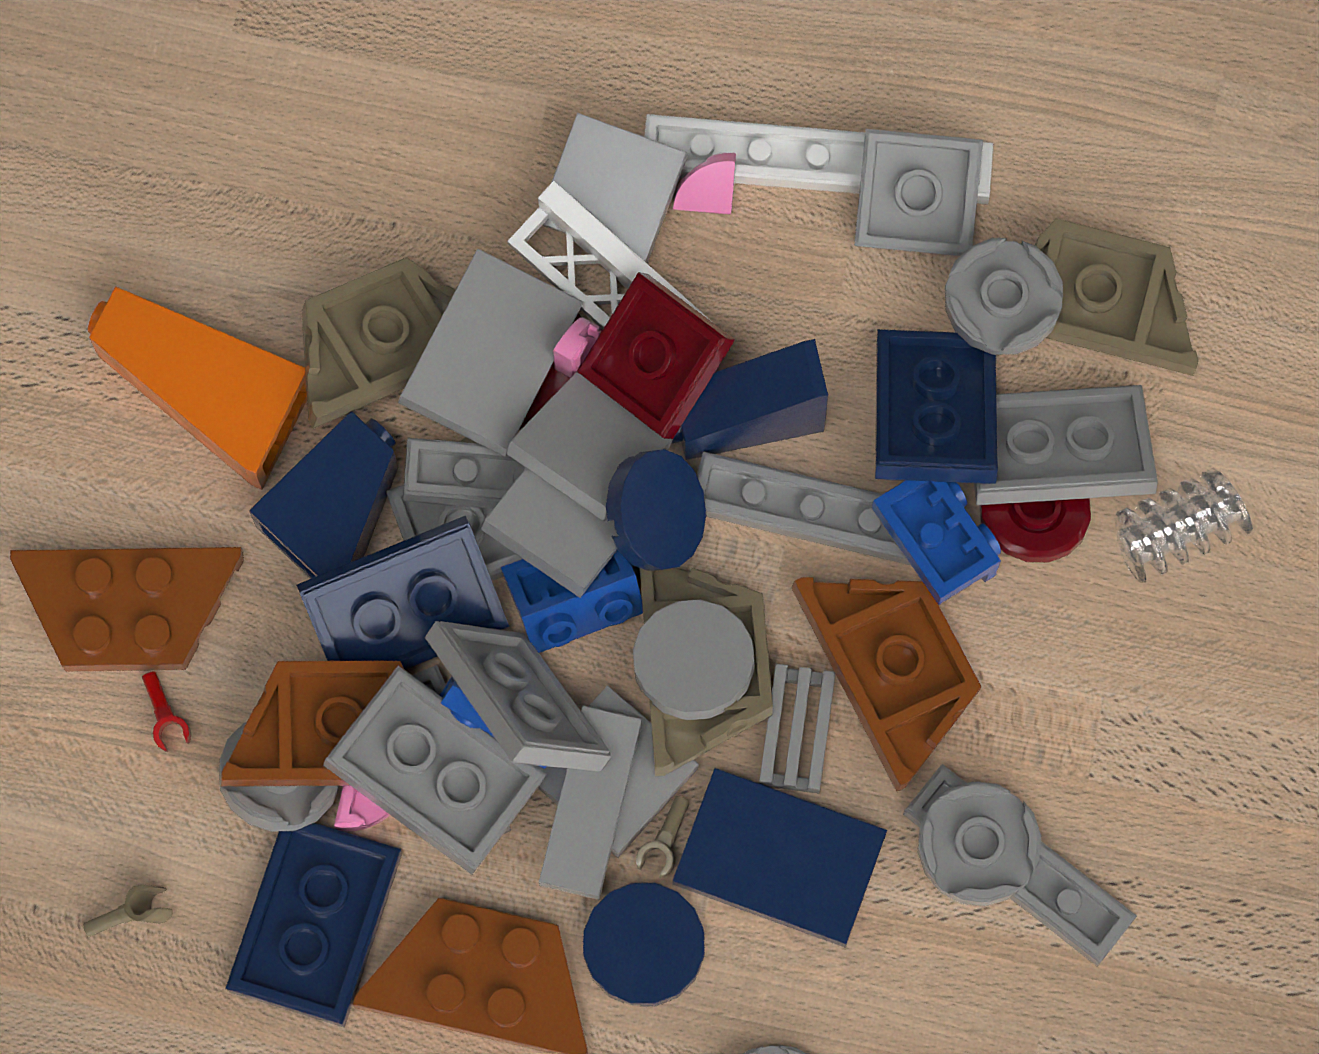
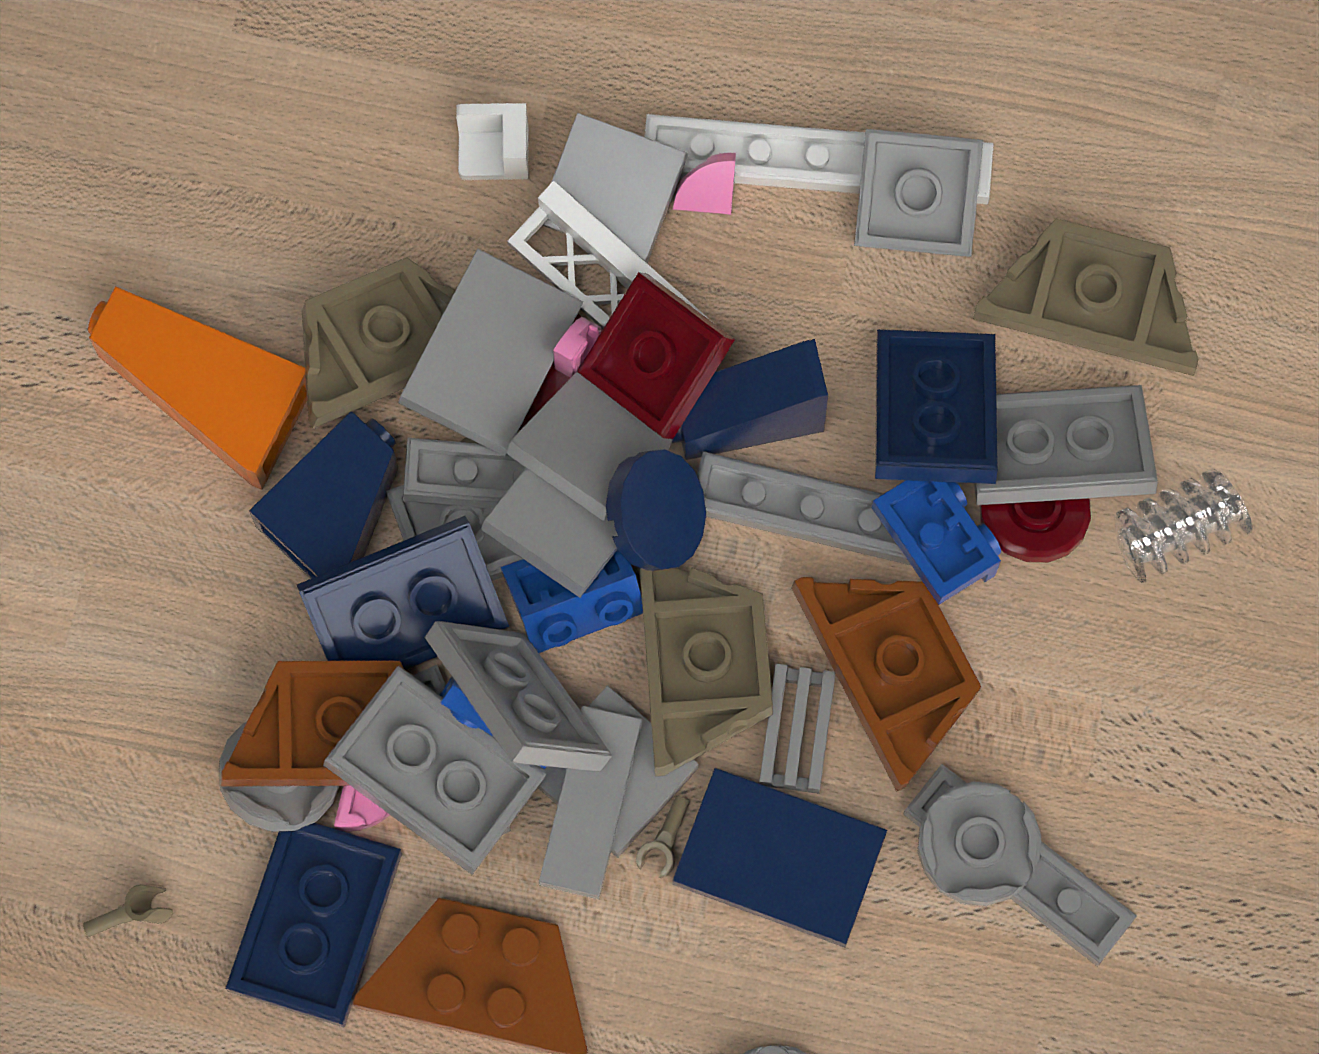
dark orange wing [10,547,244,672] -> none
red hand [142,671,192,752] -> none
dark blue tile [583,883,704,1007] -> none
light grey tile [633,600,754,720] -> none
light grey tile [945,238,1063,355] -> none
none -> white panel [456,103,529,180]

